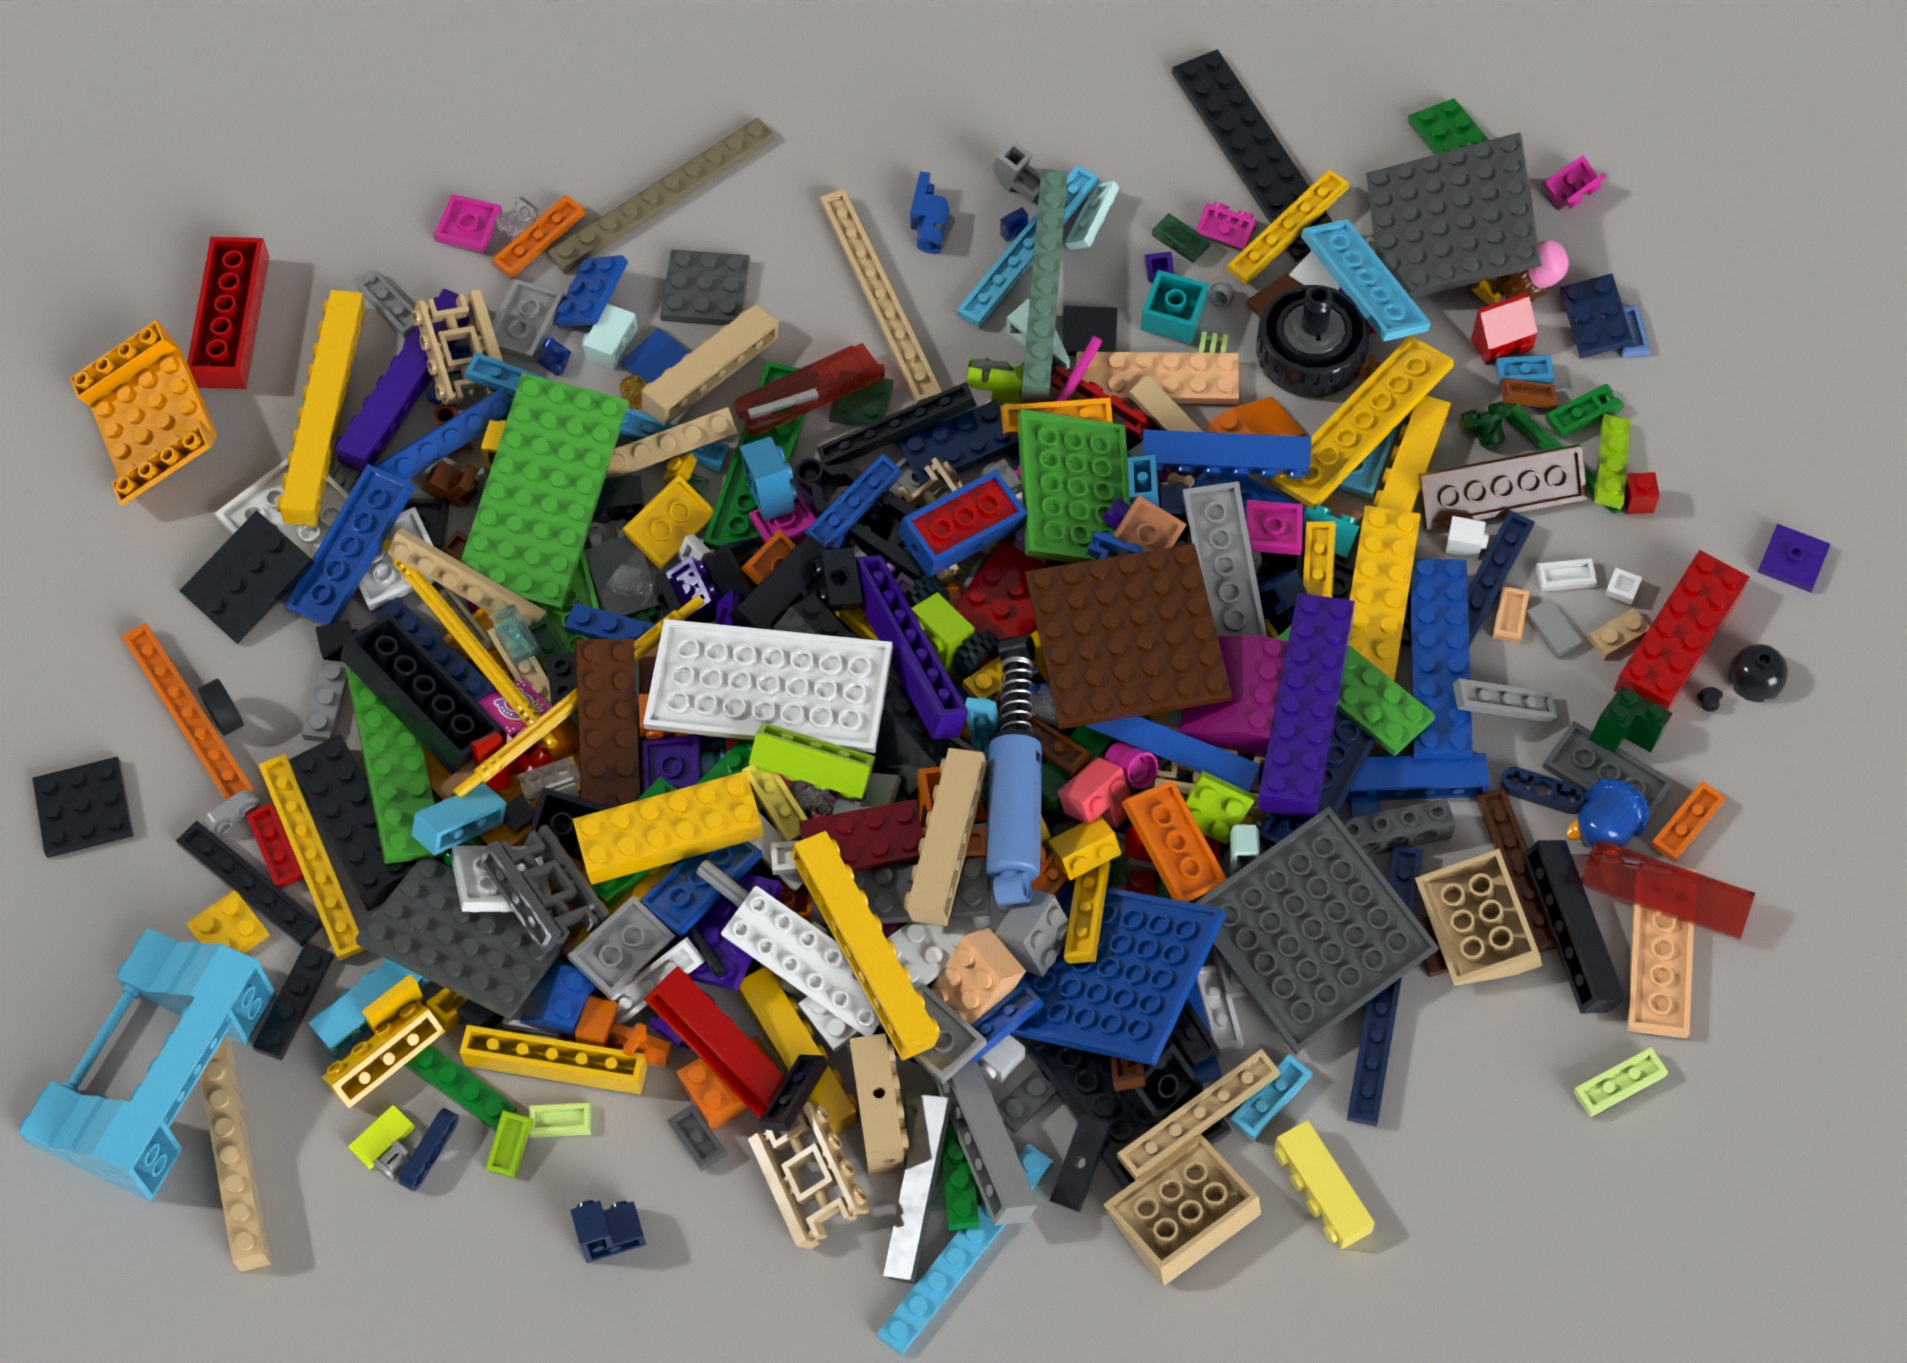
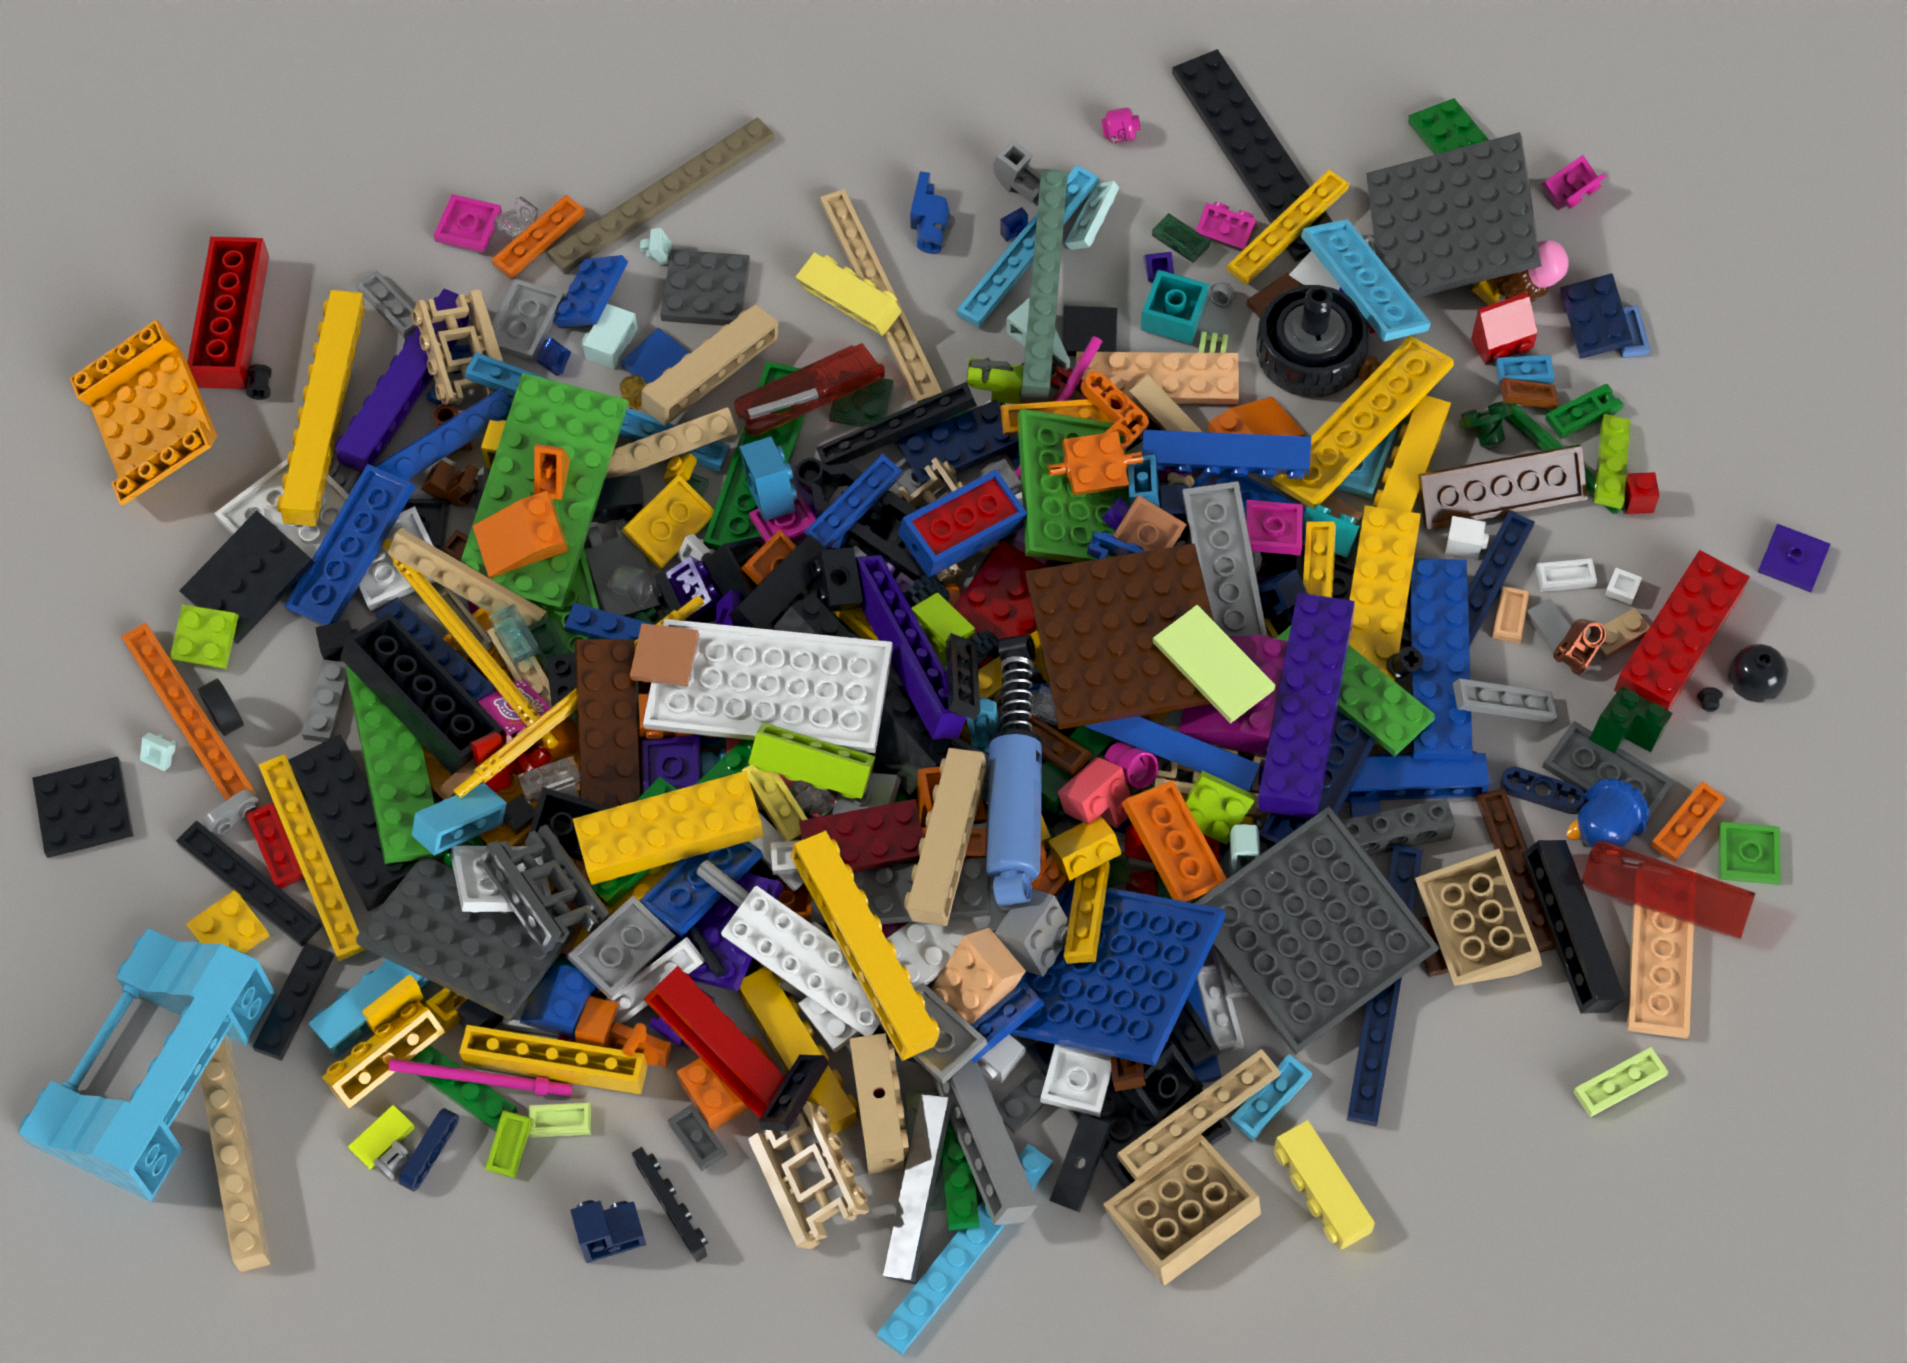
none -> light aqua tile [140,732,176,771]
none -> lime plate [170,604,239,670]
none -> black bush [246,364,272,400]
none -> dark pink bar [389,1059,573,1097]
none -> orange slope [473,491,570,578]
none -> orange slope [534,444,570,500]
none -> nougat tile [630,623,700,687]
none -> black plate [631,1147,708,1262]
none -> light aqua tile [640,228,672,266]
none -> light yellow brick [796,252,902,336]
none -> black plate [946,633,980,720]
none -> white plate [1040,1044,1112,1117]
none -> orange plate [1047,432,1143,496]
none -> orange beam [1081,371,1149,451]
none -> dark pink head [1102,107,1141,143]
none -> yellowish green tile [1153,605,1275,724]
none -> black bush [1386,647,1423,679]
none -> copper piece [1553,619,1606,675]
none -> bright green tile [1718,822,1781,885]

